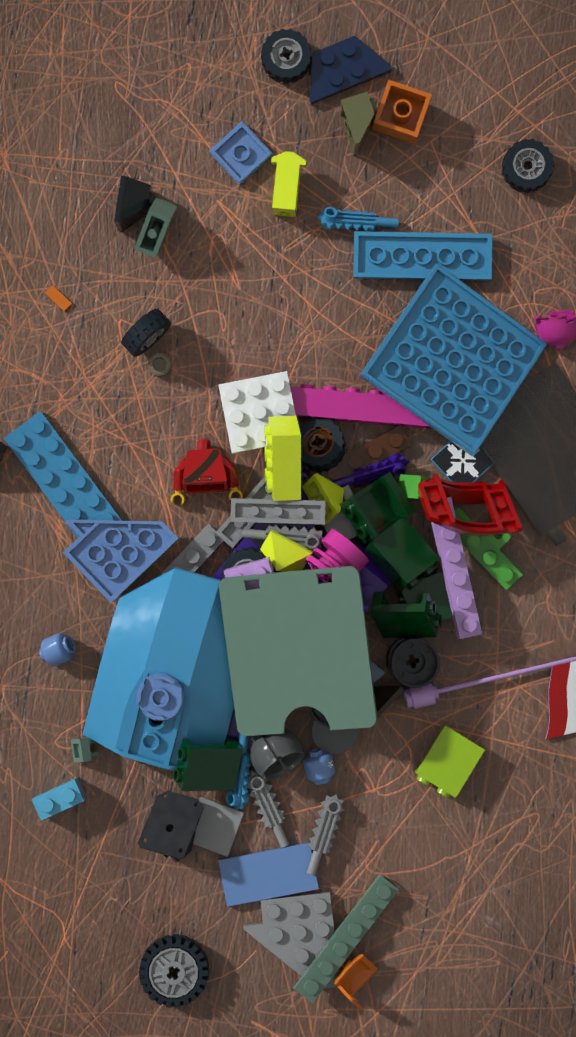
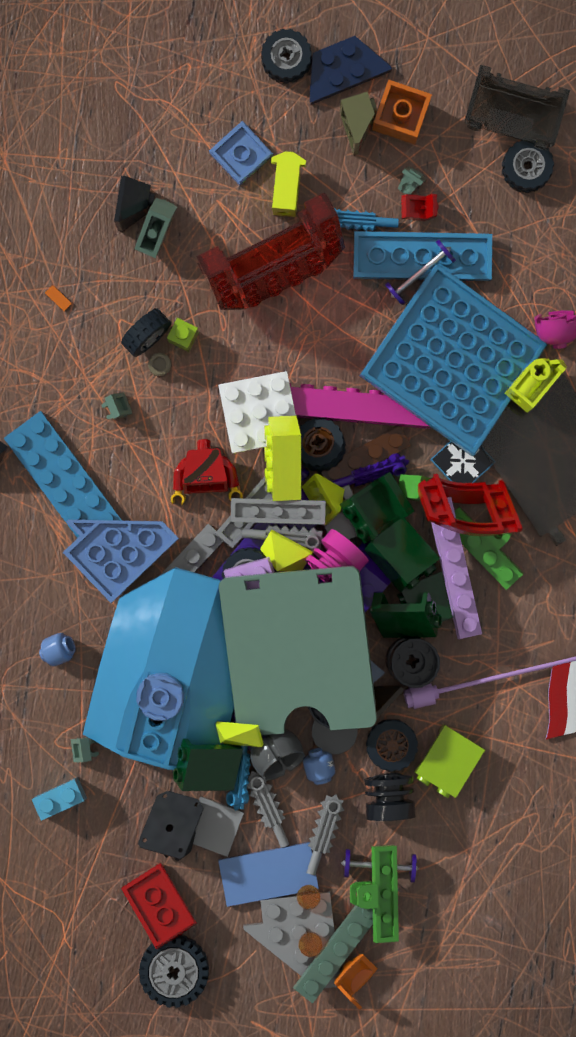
none -> sand green tile [101,392,133,419]
none -> red tile [121,863,197,949]
none -> lime brick [167,318,199,352]
none -> clear red wedge [196,192,345,310]
none -> neon yellow slope [215,721,264,747]
none -> clear orange tile [297,885,320,910]
none -> clear orange tile [299,932,322,957]
none -> axle [341,849,419,883]
none -> bright green plate [350,845,399,943]
none -> black wheel [364,773,415,821]
none -> black wheel [366,719,418,772]
none -> axle [385,239,456,305]
none -> sand green brick [398,166,427,195]
none -> red bracket [401,194,439,221]
none -> clear smoke windscreen [464,65,570,150]
none -> neon yellow piece [504,358,567,413]

